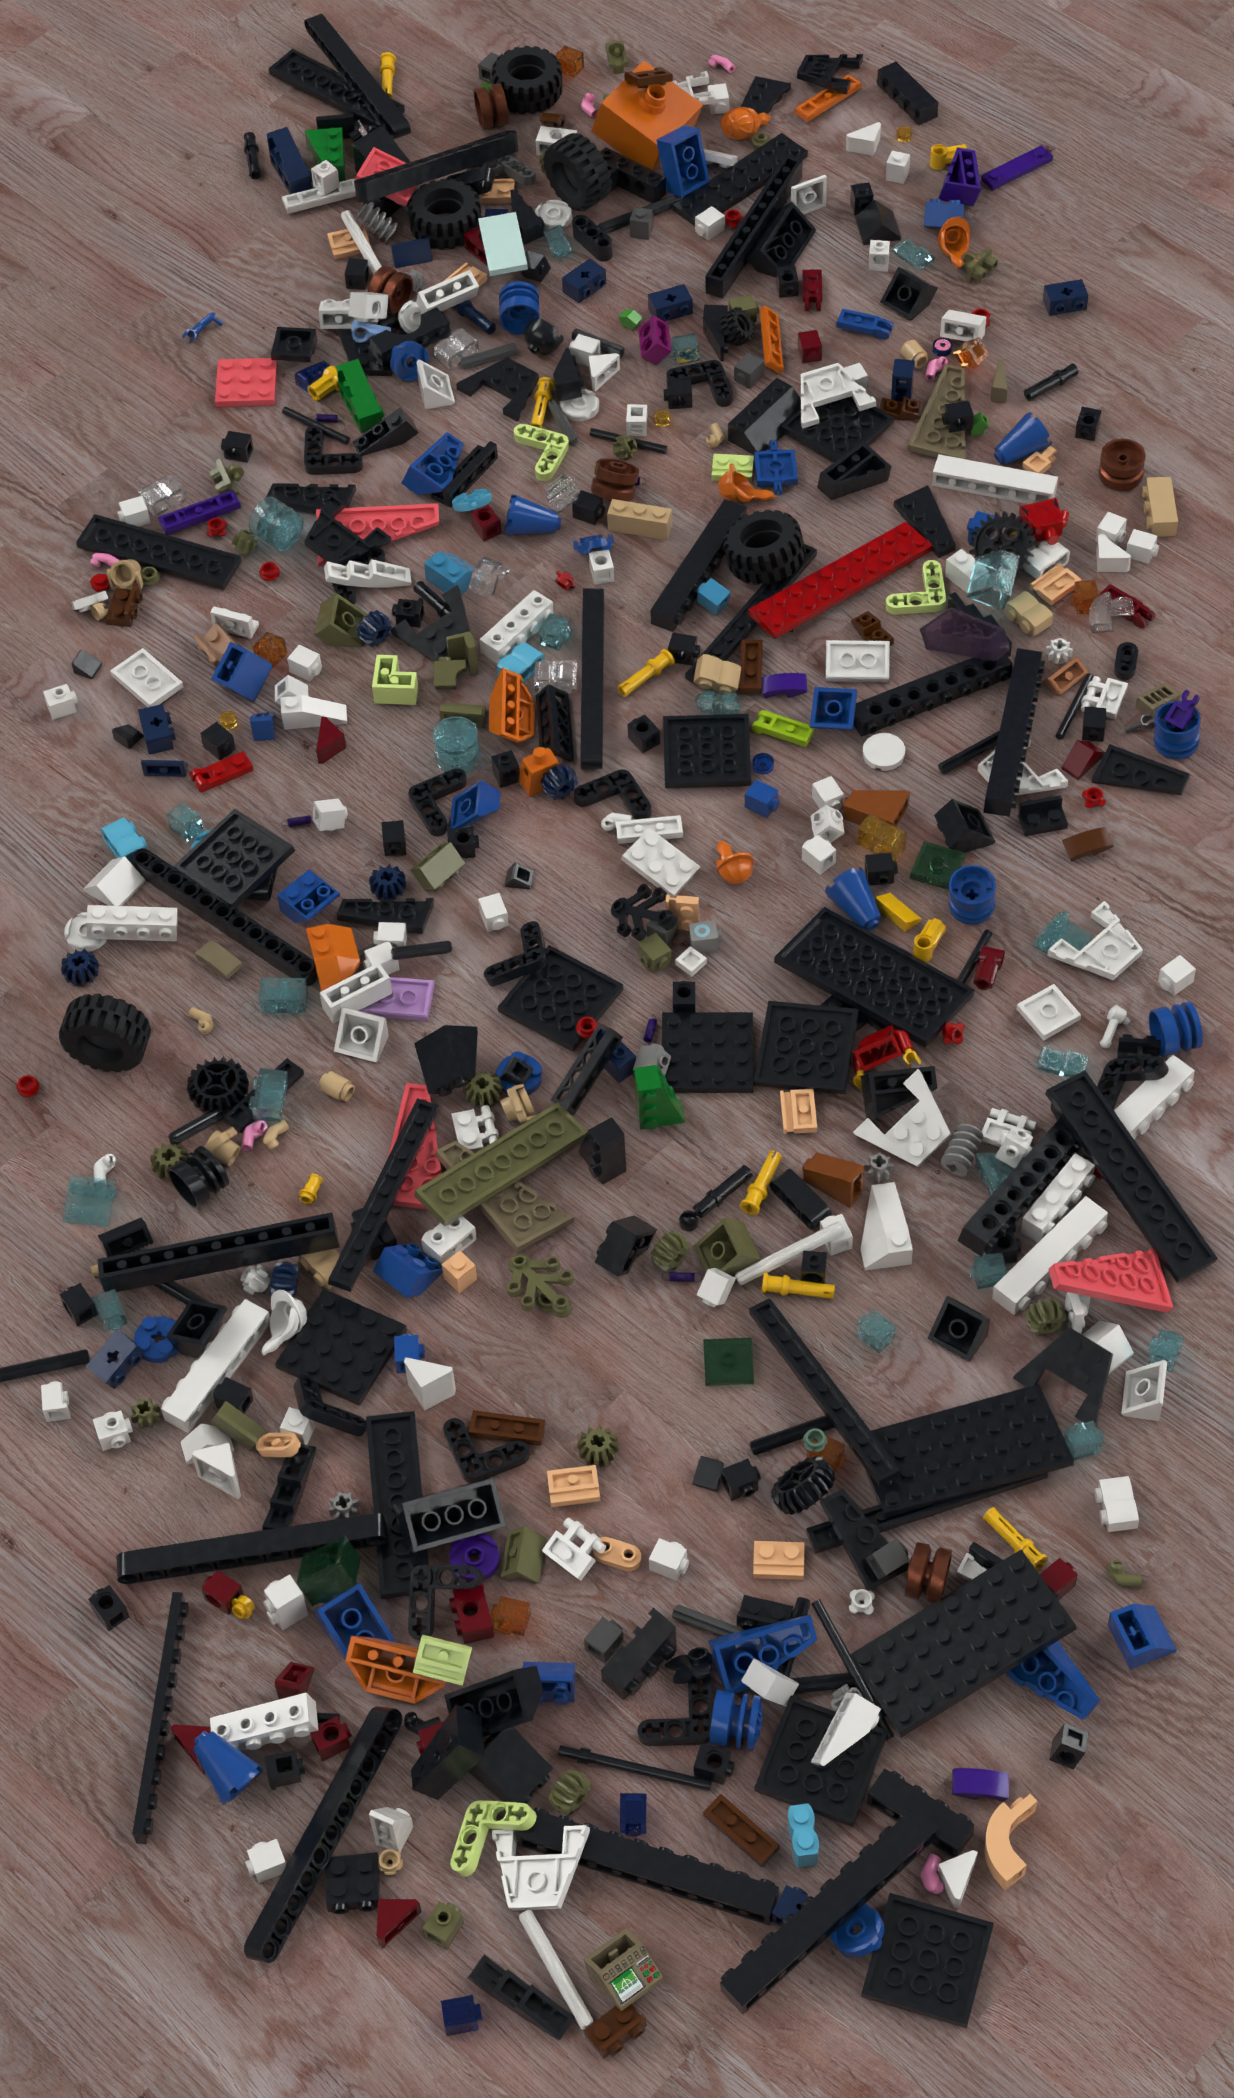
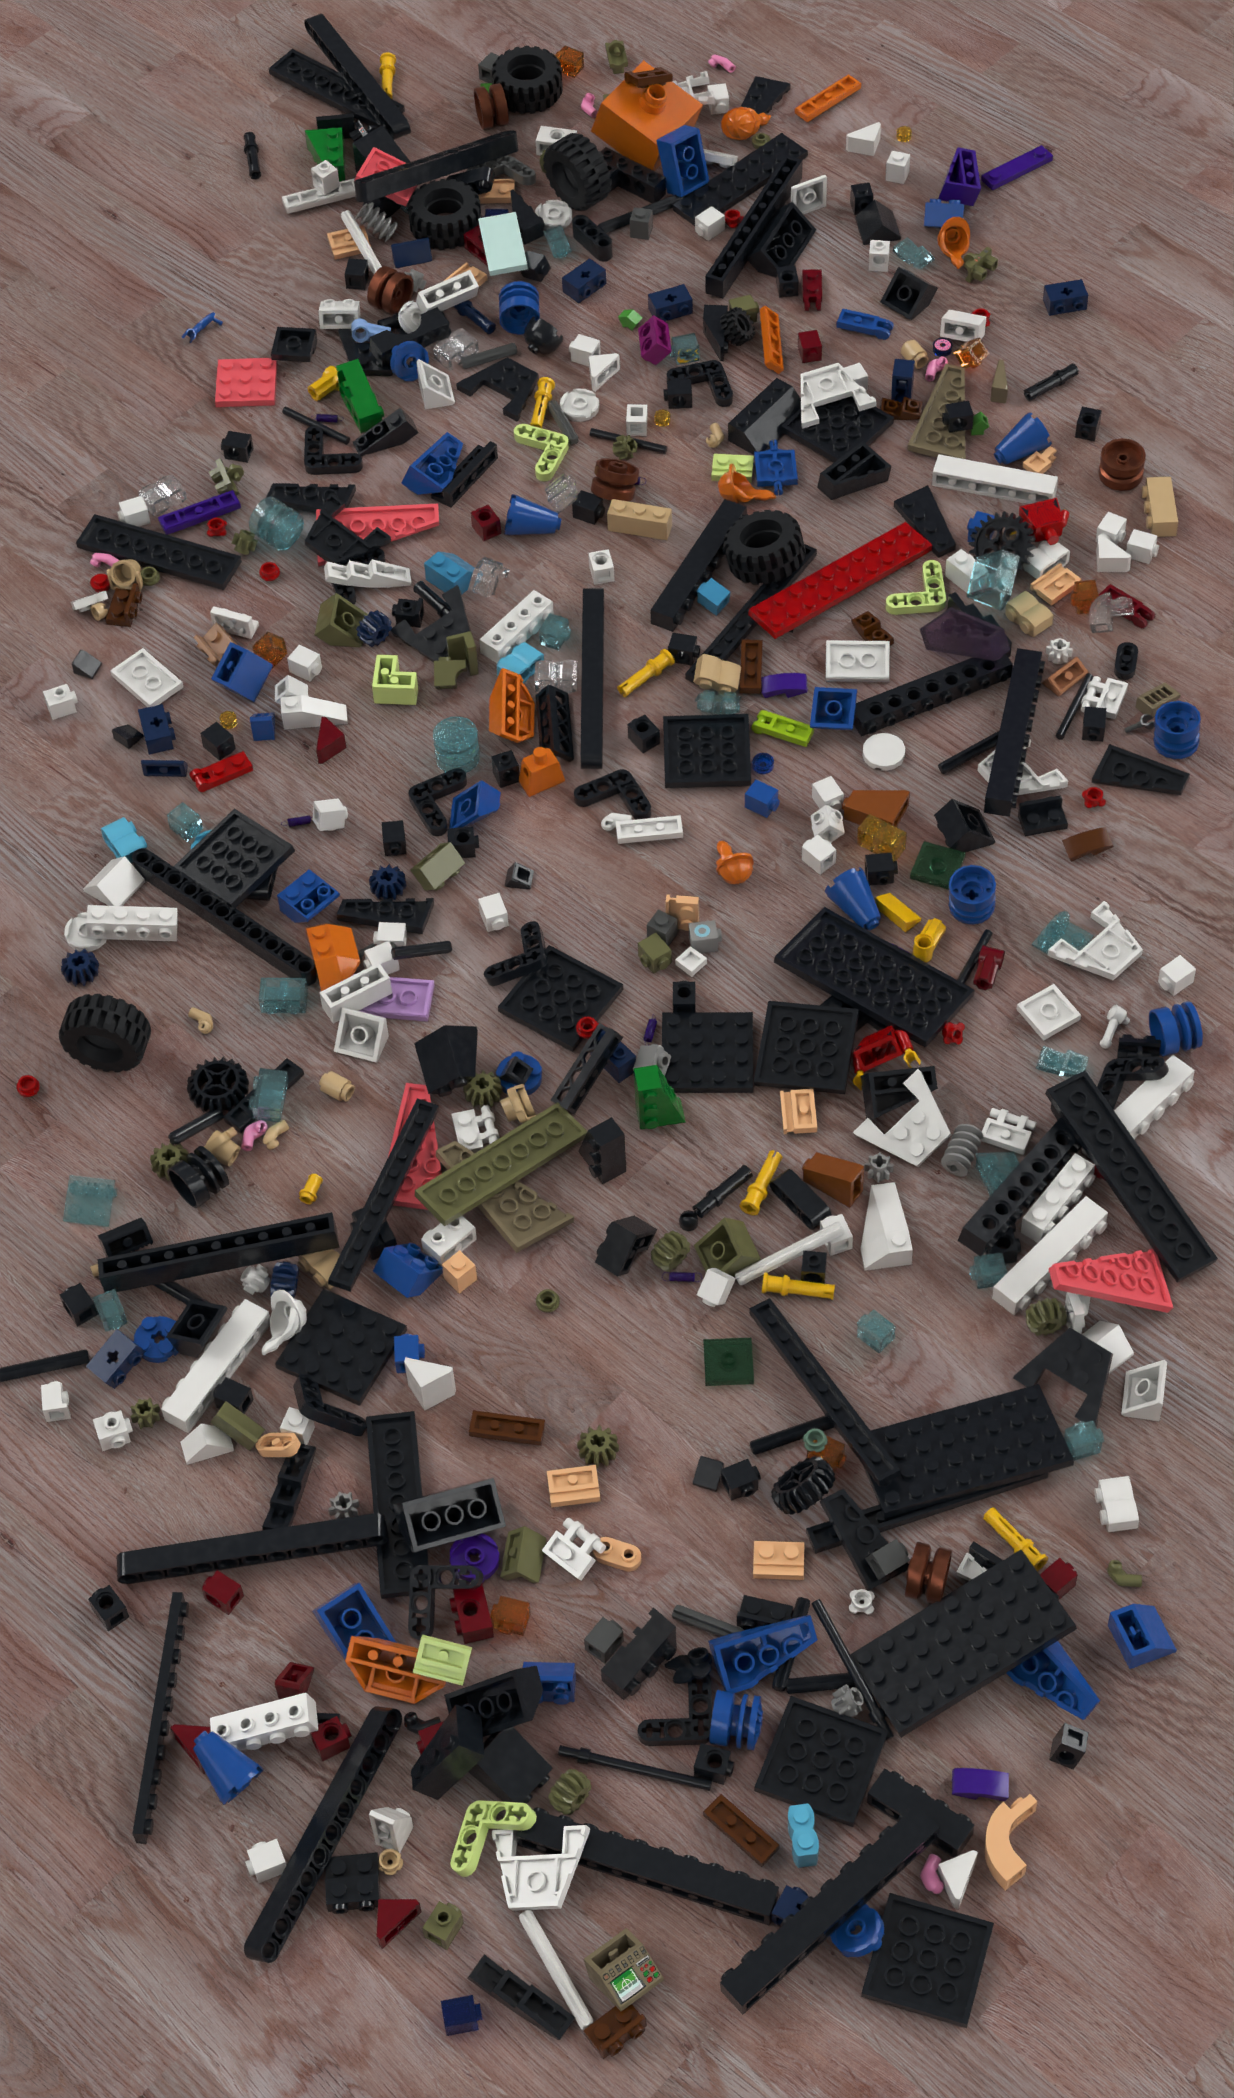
white arm [93,1154,116,1187] -> none
white slope [192,1443,241,1500] -> none
dark tan slope [195,940,243,979] -> none
yellow plate [231,1595,255,1619] -> none
white brick [263,1574,308,1631] -> none
black brick [264,1750,305,1790] -> none
dark blue wedge [266,127,313,194] -> none
clear blue slope [294,361,331,393] -> none
clear green brick [296,1536,361,1607] -> none
white brick [349,292,388,322] -> none
olive panel [439,703,486,728] -> none
black beam [443,1418,530,1483] -> none
medium azure tile [452,489,492,512] -> none
olive plant [507,1254,574,1318] -> none
reddish brown slope [540,113,566,128] -> none
dark blue gear [540,763,579,800] -> none
black slope [553,348,584,402] -> none
red plate [555,571,576,591] -> none
black axle [571,328,625,358] -> none
blue plate [572,534,614,554] -> none
black plant [611,884,677,941] -> none
clear blue brick [620,1793,647,1837] -> none
white plate [621,828,700,898] -> none
white brick [649,1538,689,1581] -> none
dark grey brick [734,353,764,389] -> none
white slope [741,1658,799,1706] -> none
black wing [797,54,863,95] -> none
white slope [811,1693,881,1766] -> none
black brick [877,61,938,125] -> none
black slope [927,1296,990,1361] -> none
yellow piece [929,144,967,170] -> none
white brick [995,1126,1033,1168] -> none
dark red slope [1062,740,1105,780] -> none
clear light blue brick [1148,1329,1184,1373] -> none
dark purple plate [1164,689,1200,731] -> none

